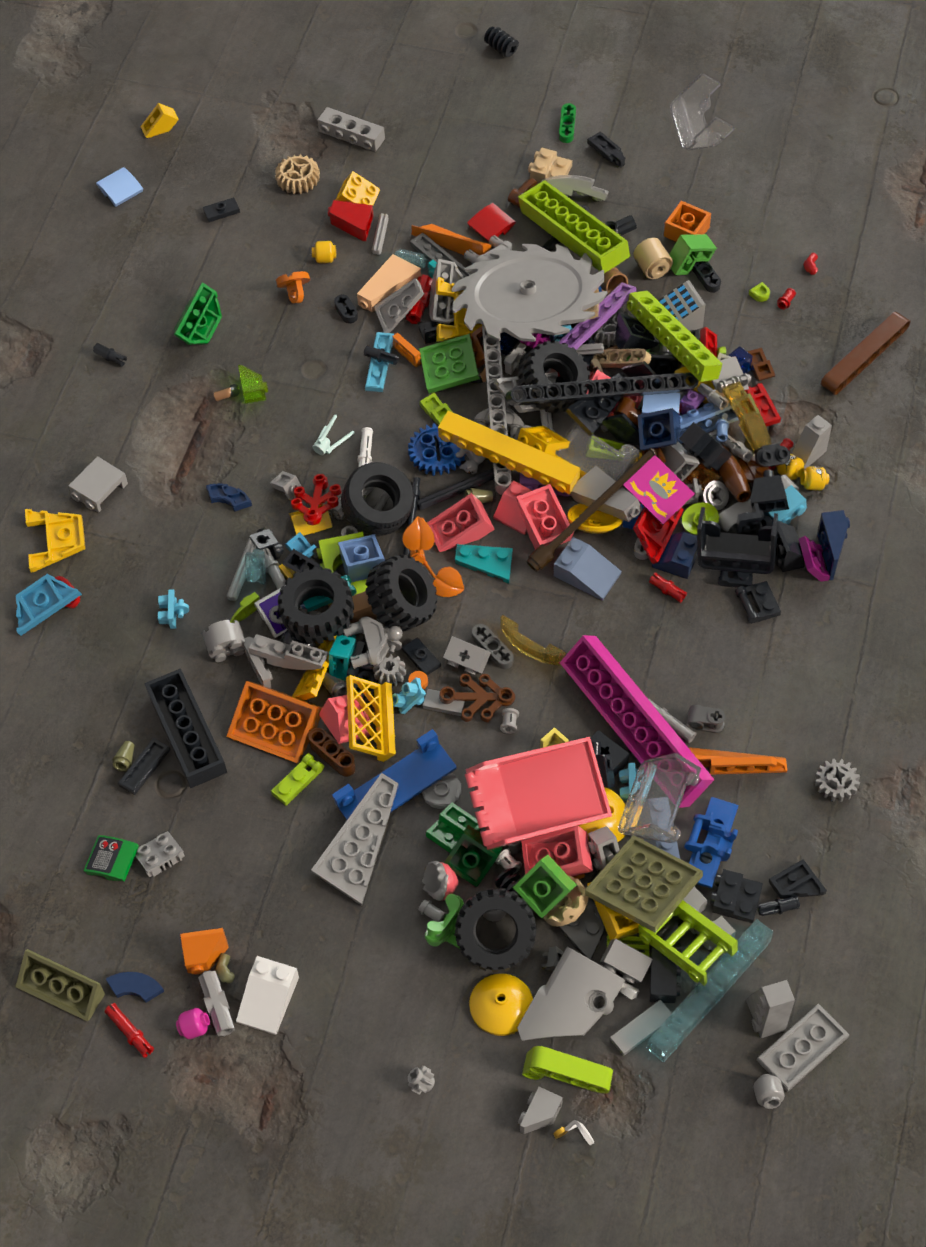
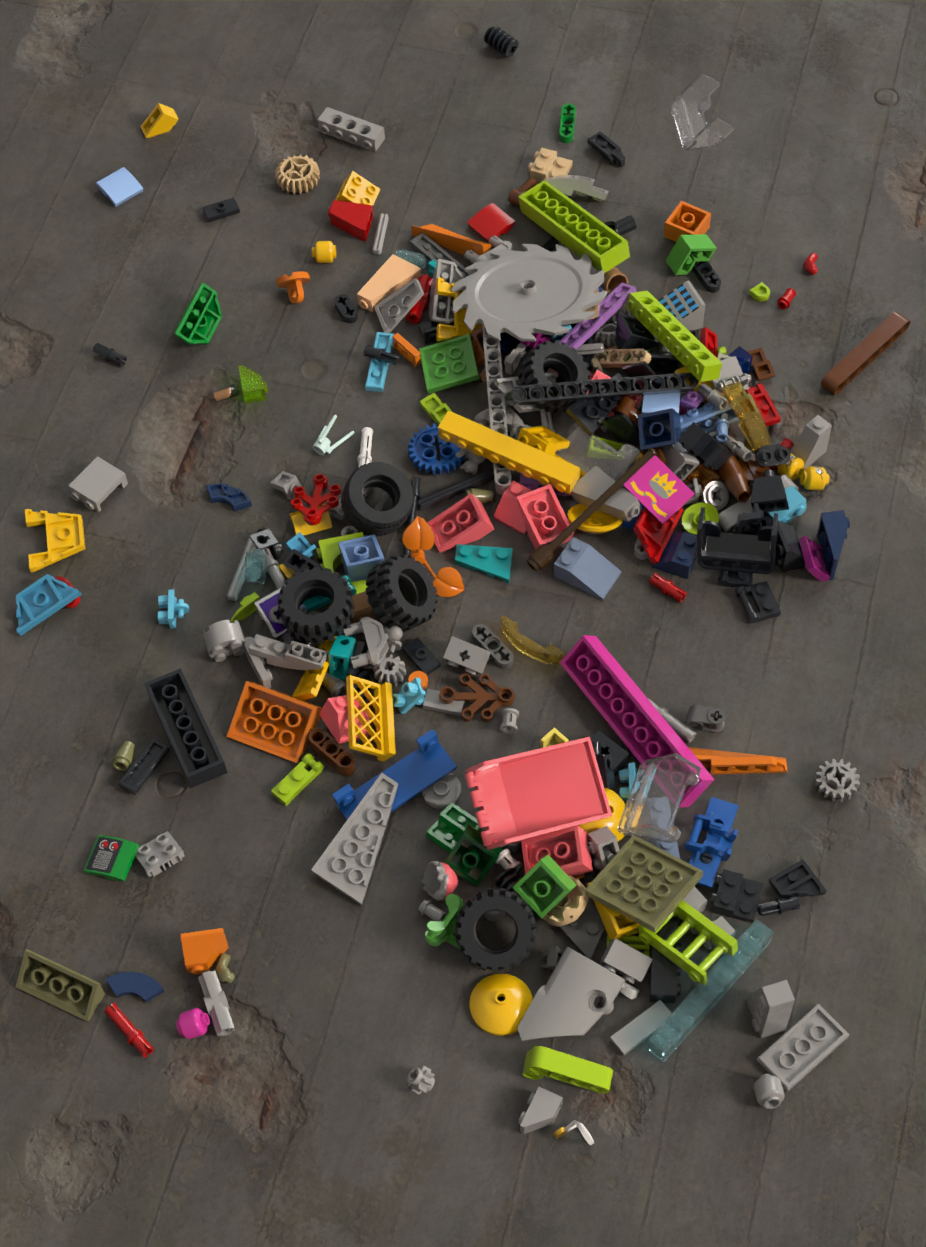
white slope [236,956,299,1035] -> none
tan piece [633,238,673,279] -> none

